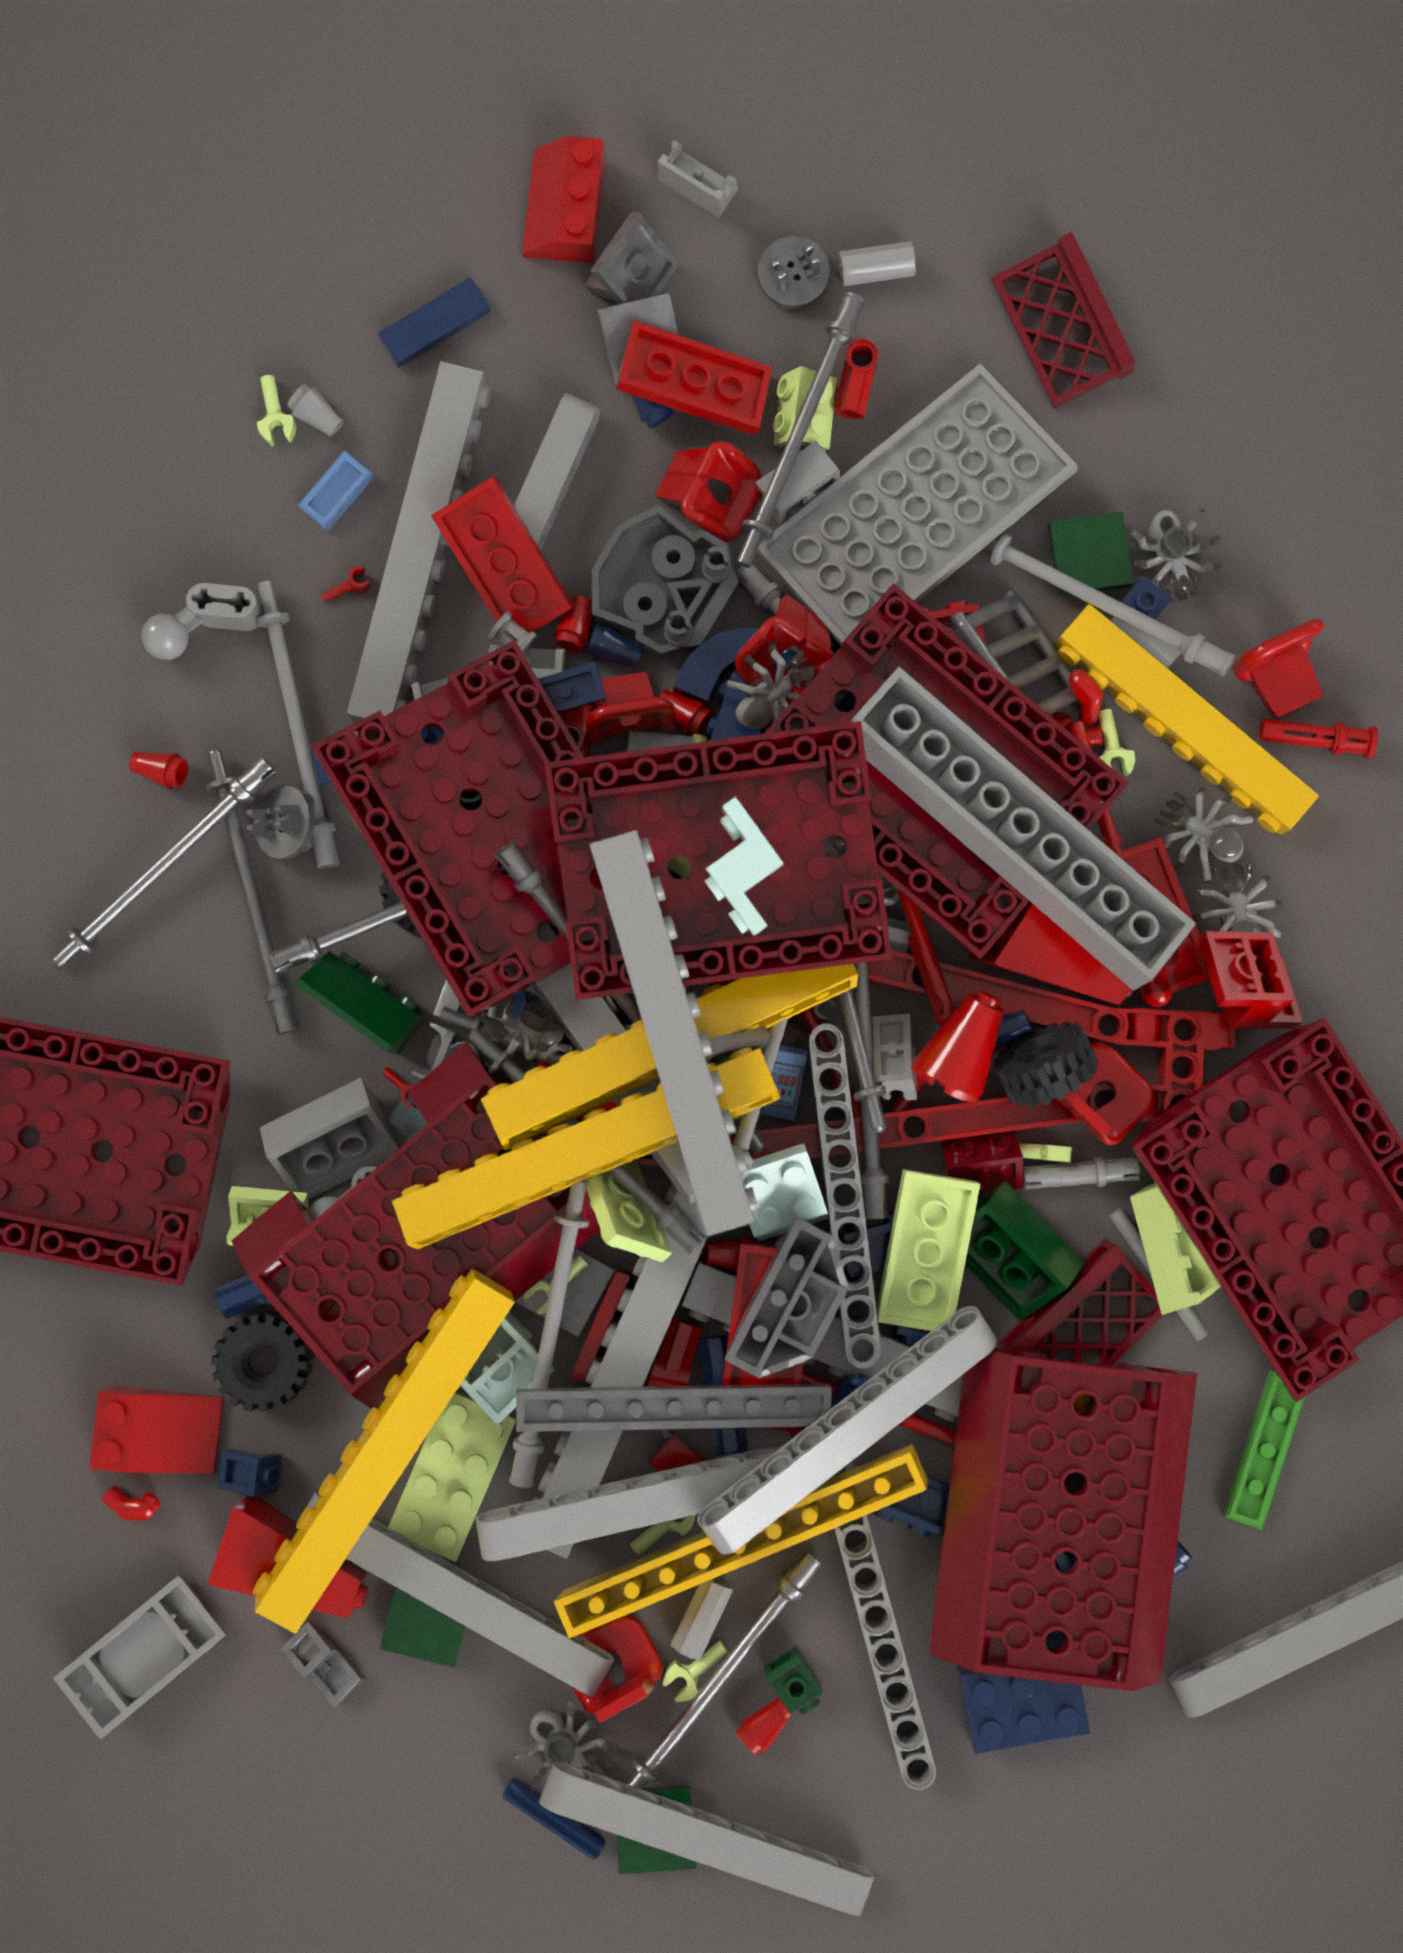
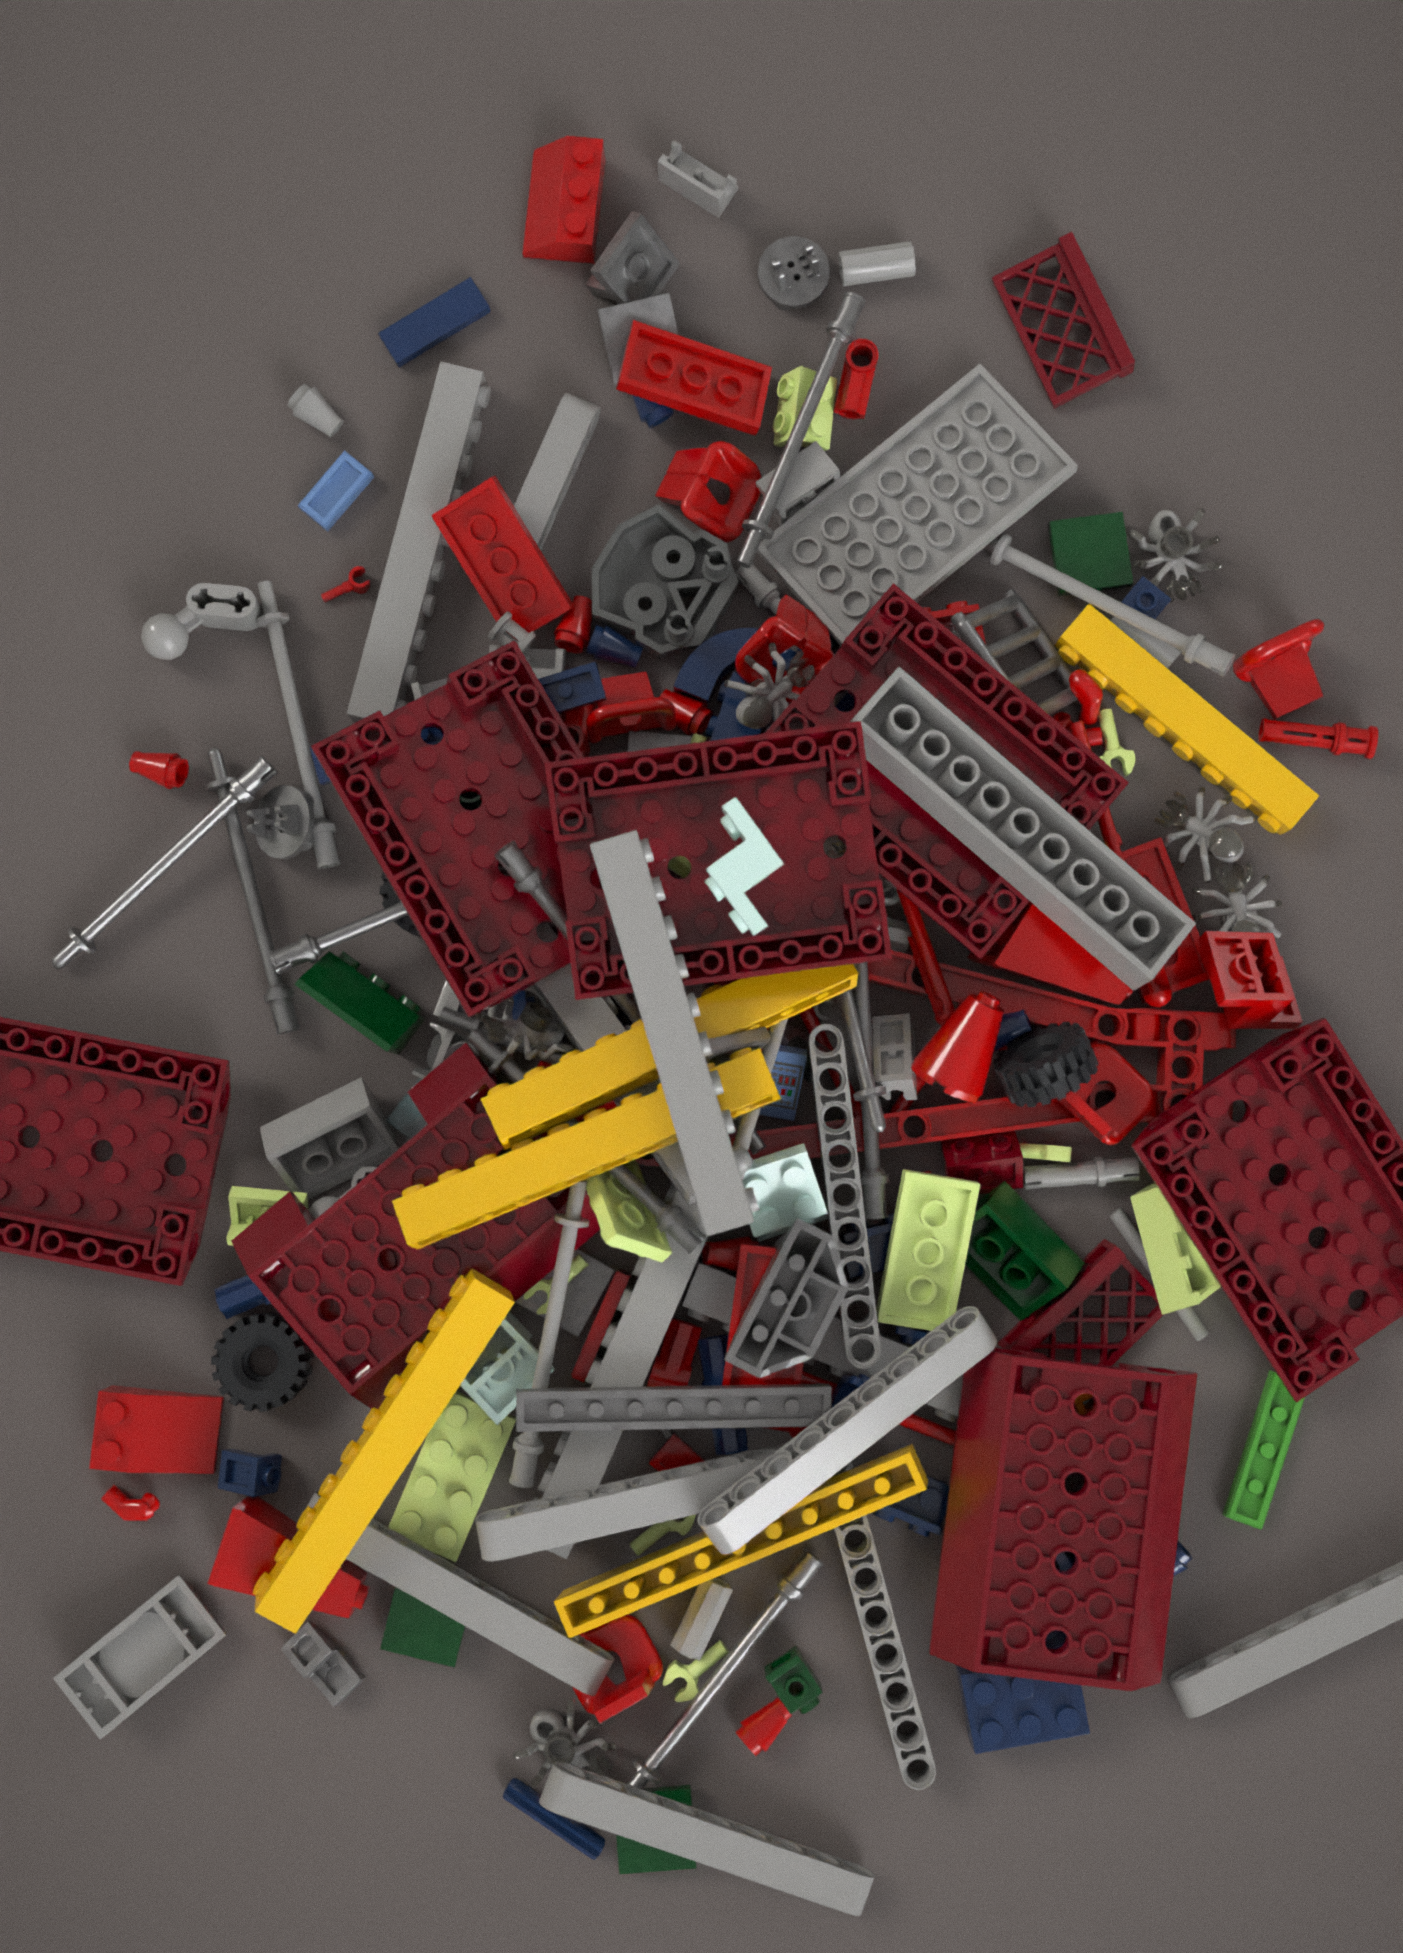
yellowish green bar [257,375,297,446] -> none
red hand [382,1067,417,1108] -> none

